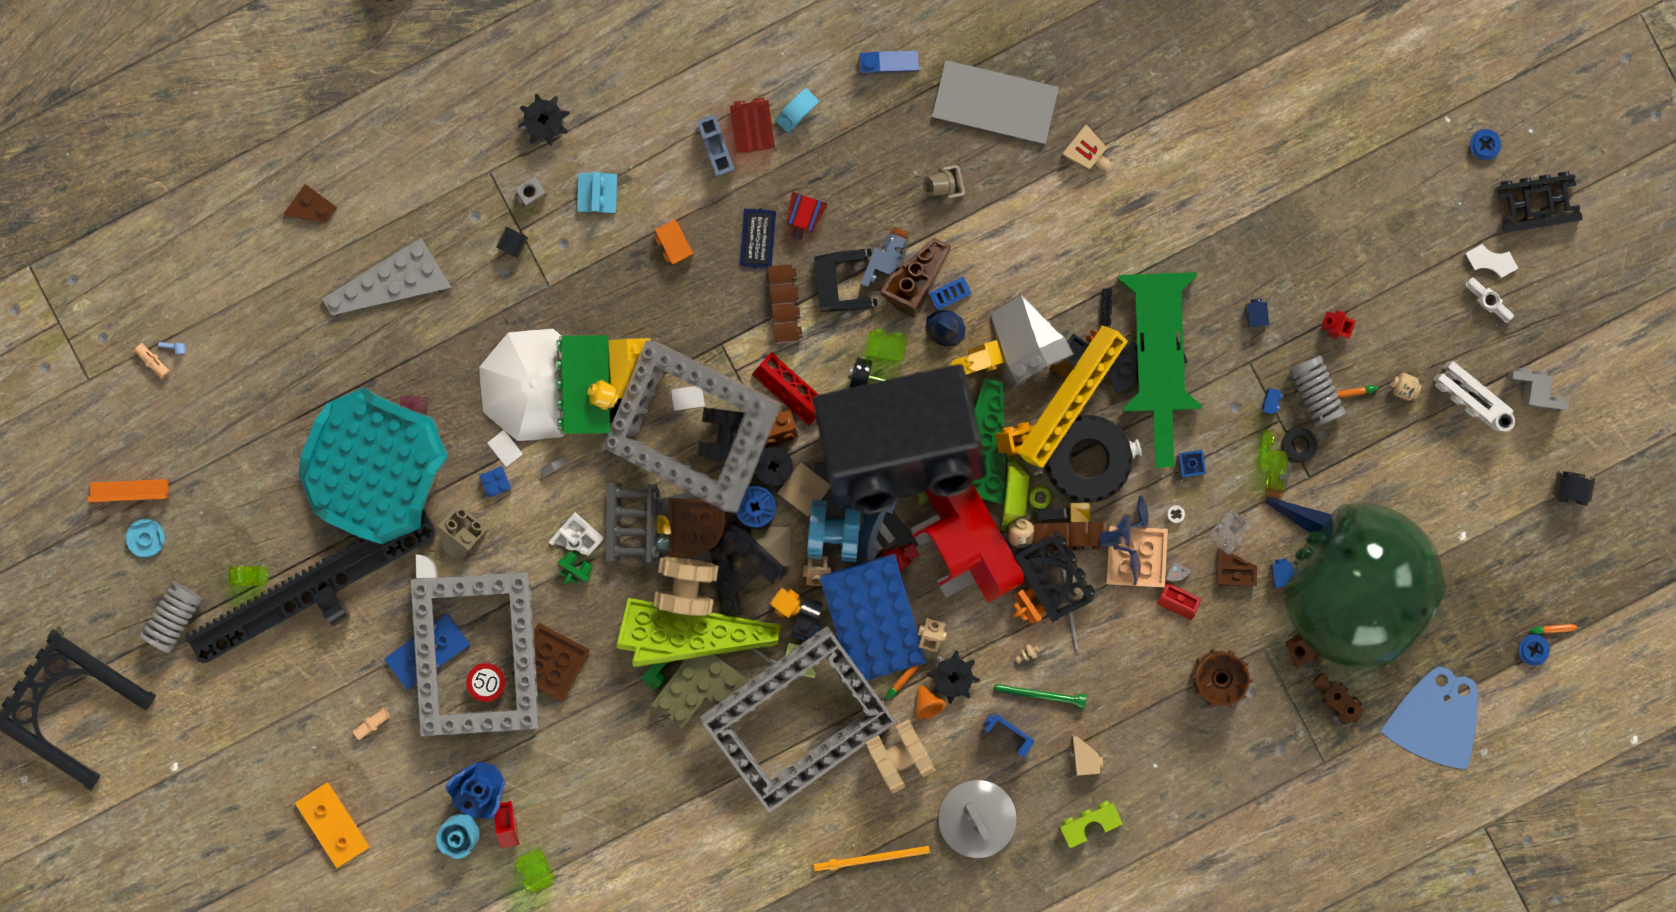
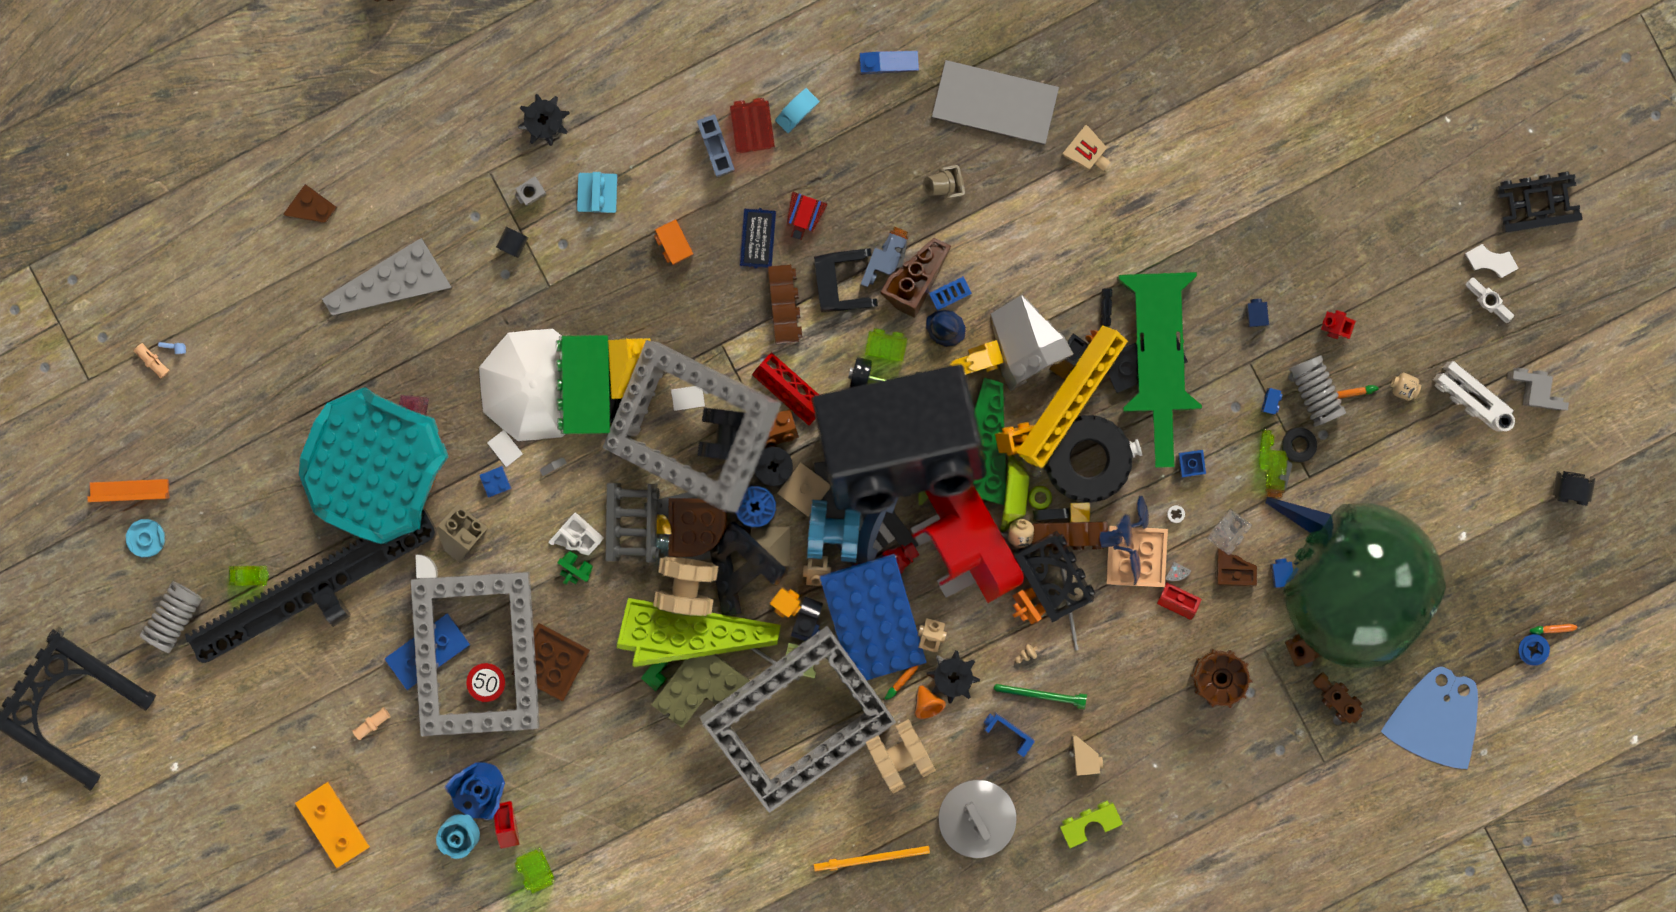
yellow head [587,381,618,409] -> none
blue gear [1470,129,1501,160] -> none

